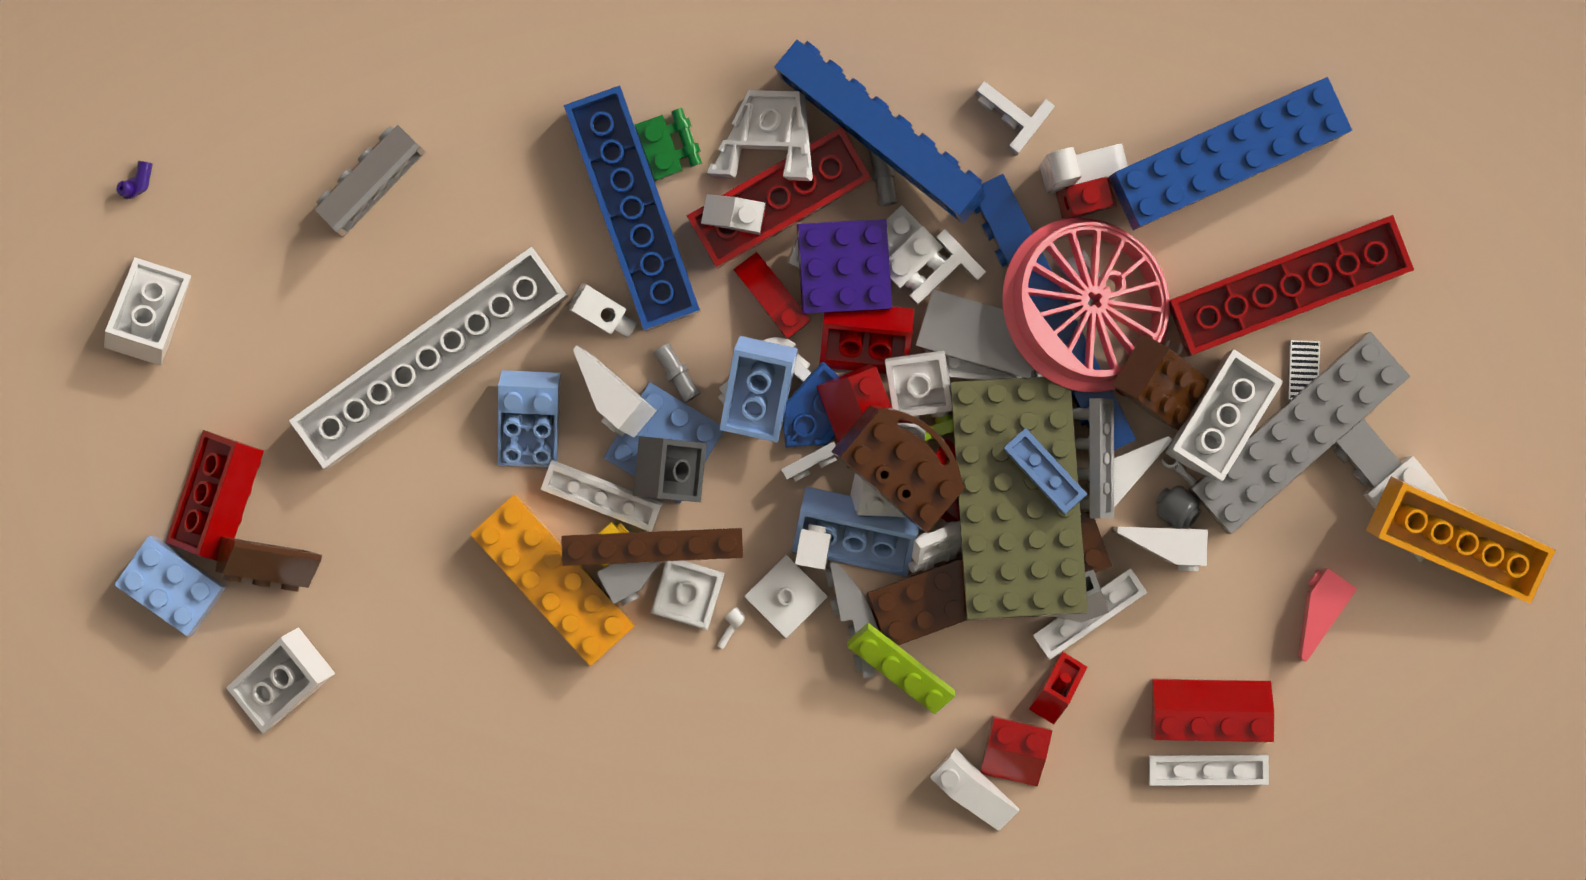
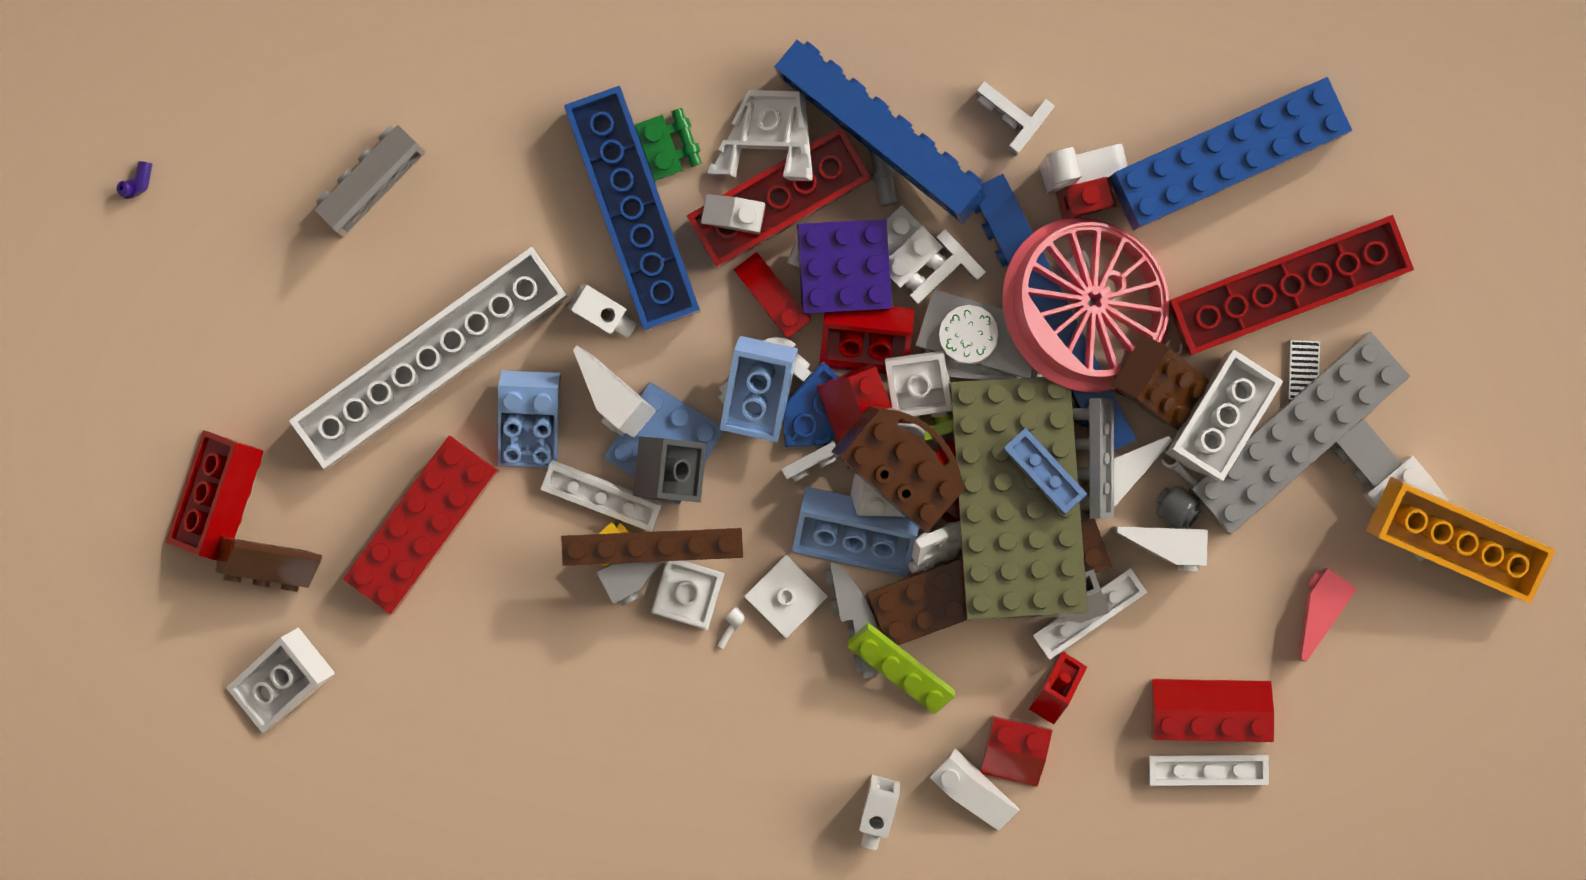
white slope [104,257,191,366] -> none
light blue brick [114,536,227,636] -> none
light orange brick [470,494,636,667] -> none
light grey pin [654,343,700,403] -> none
white slope [795,524,831,570] -> none
none -> red brick [343,435,499,615]
none -> white torso [859,775,900,850]
none -> white tile [939,305,999,365]

